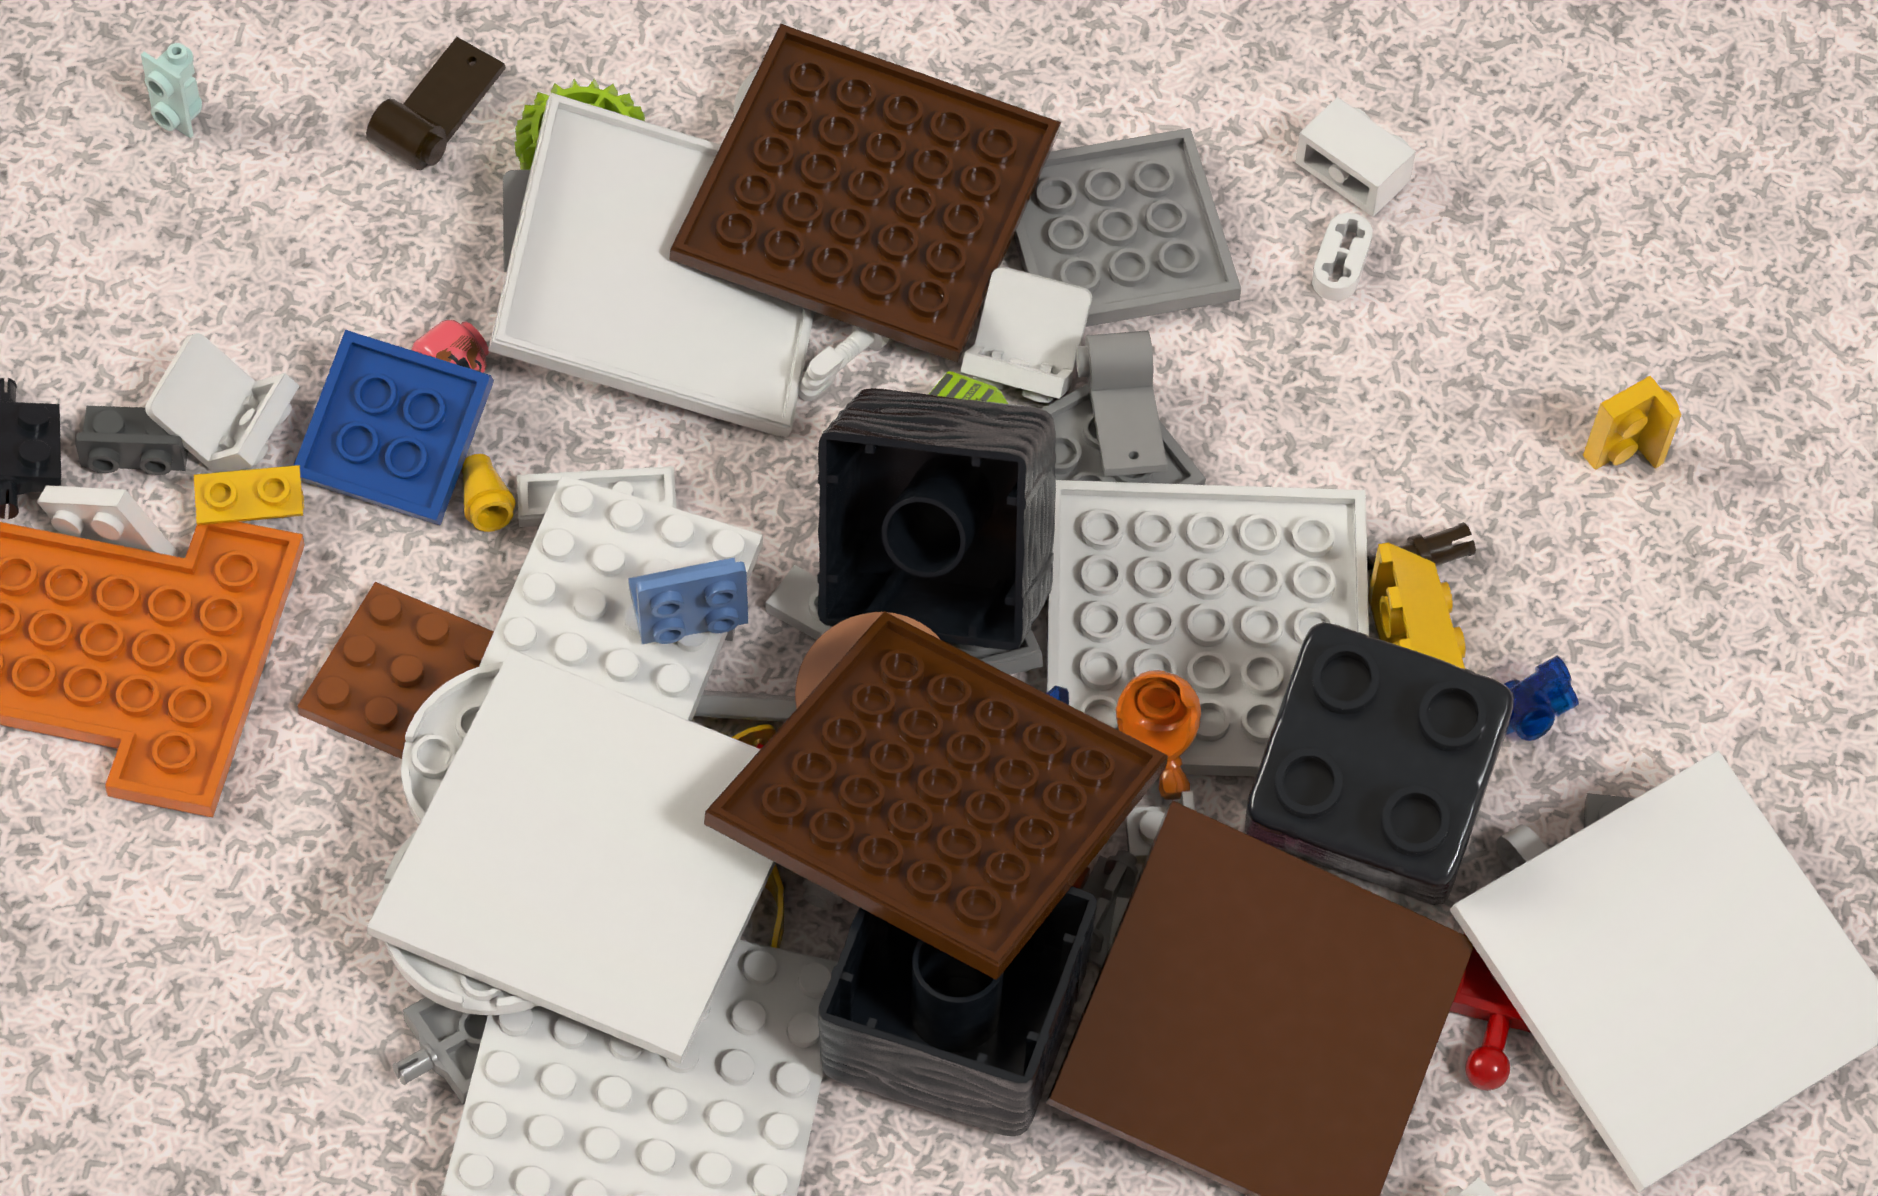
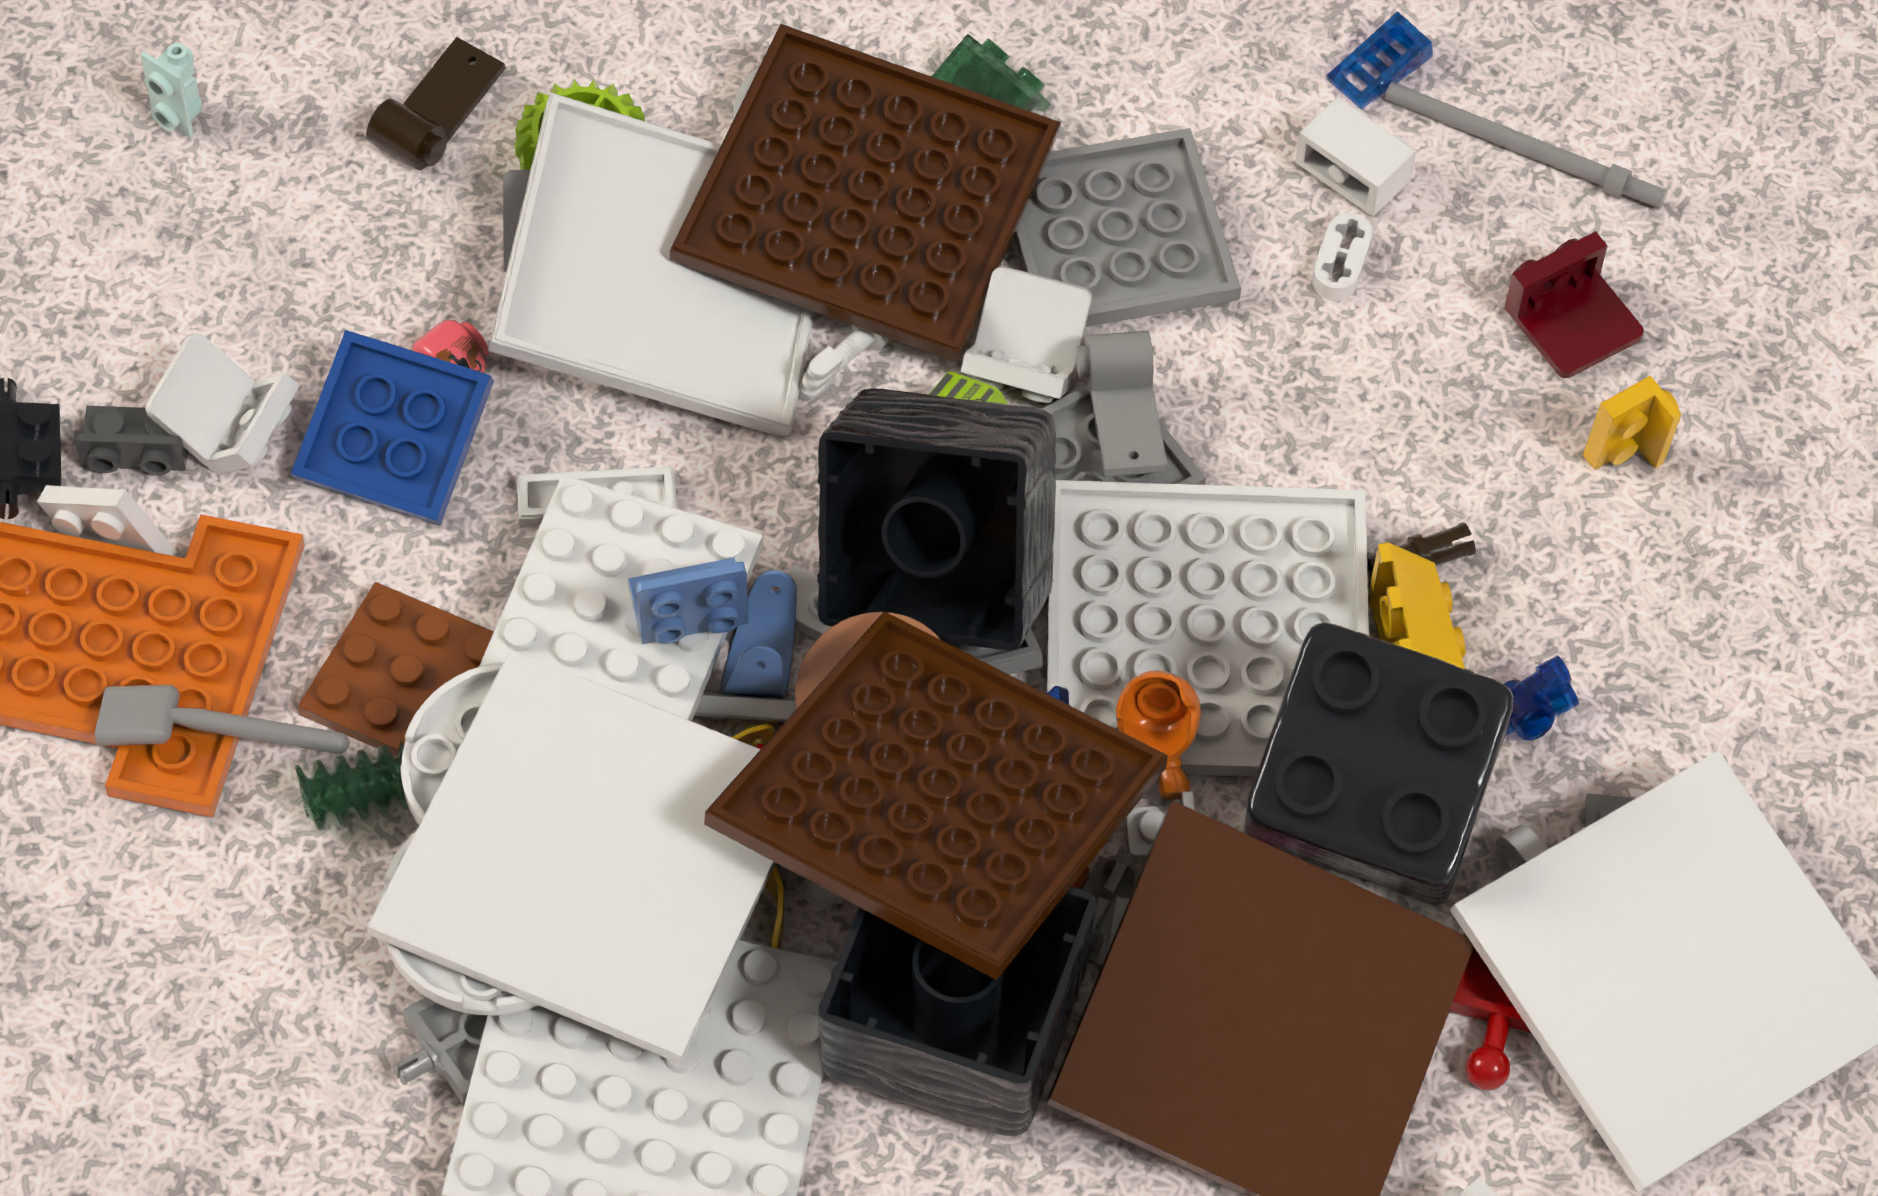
yellow hinge [194,465,305,525] -> none
yellow cone [461,454,516,532] -> none
none -> light grey piece [95,685,350,754]
none -> clear green piece [294,740,409,831]
none -> medium blue piece [720,570,797,698]
none -> clear green bracket [931,34,1051,111]
none -> clear blue slope [1327,11,1433,110]
none -> light grey bar [1385,82,1667,209]
none -> dark red bracket [1504,231,1644,378]

